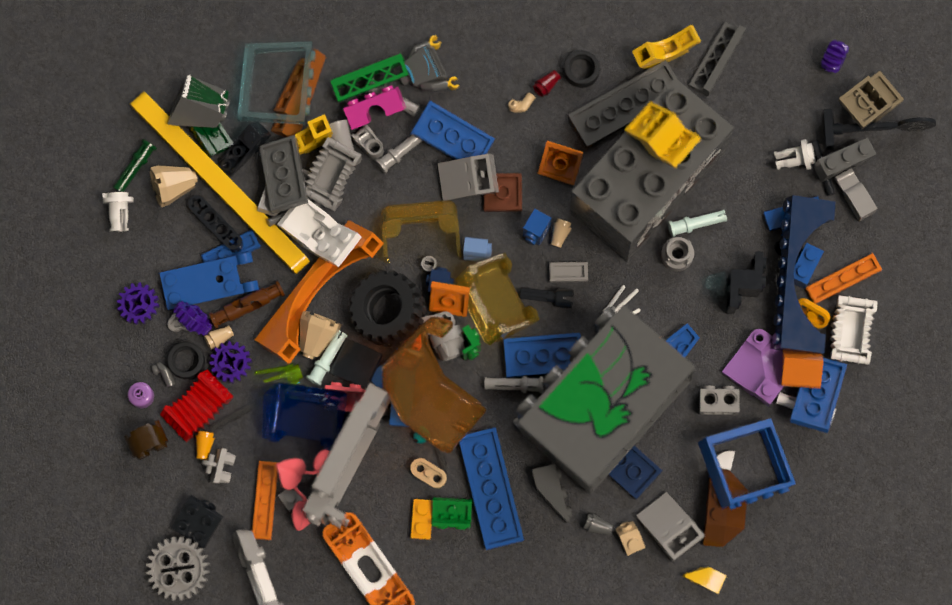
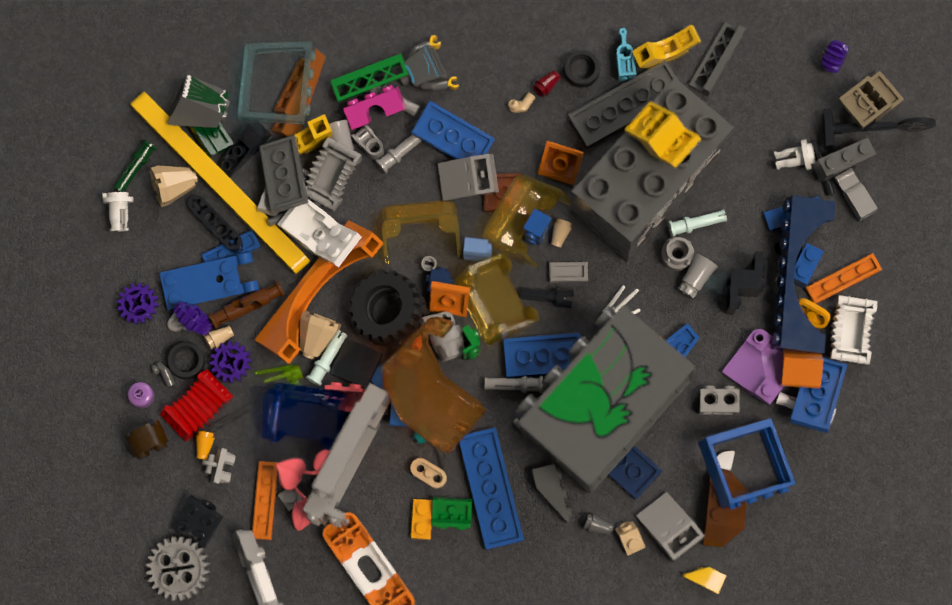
none -> clear yellow windscreen [483,175,571,268]
none -> medium azure piece [616,28,636,81]
none -> light grey plant [678,253,718,299]

